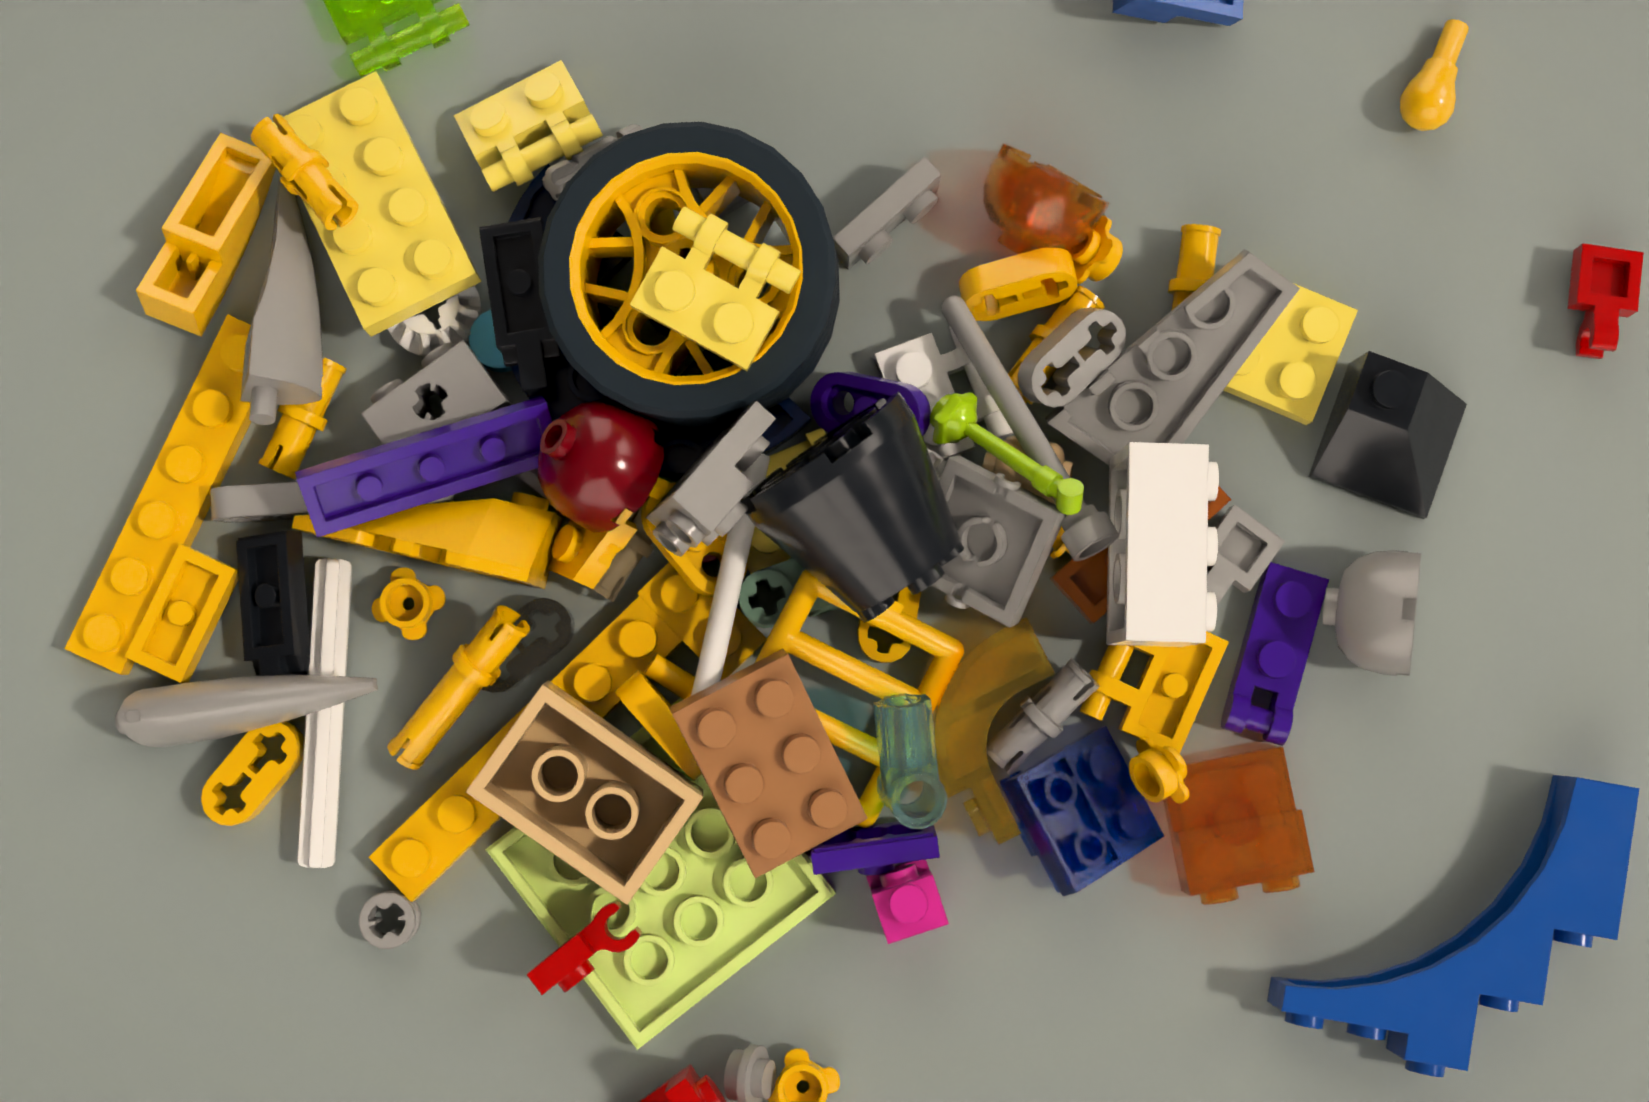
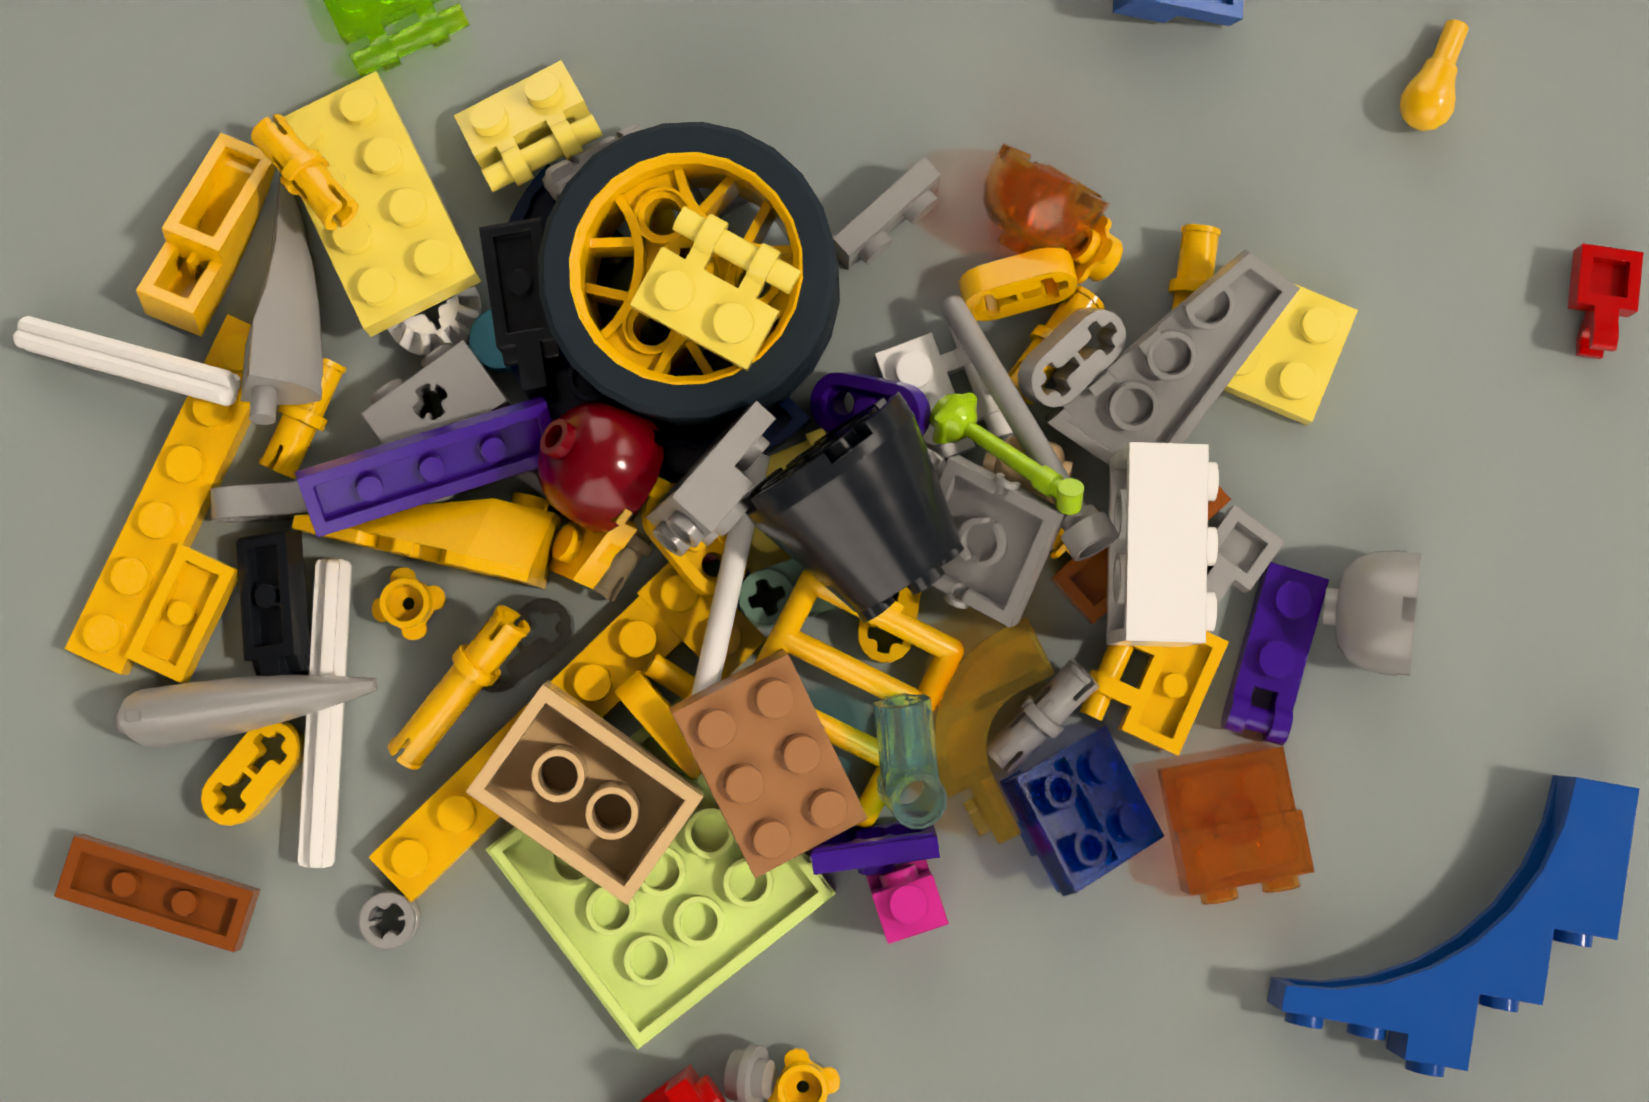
red plate [526,900,642,995] -> none
yellow plate [1129,736,1189,804] -> none
black slope [1308,351,1467,519] -> none
none -> white axle [13,316,241,406]
none -> dark orange plate [54,834,261,953]

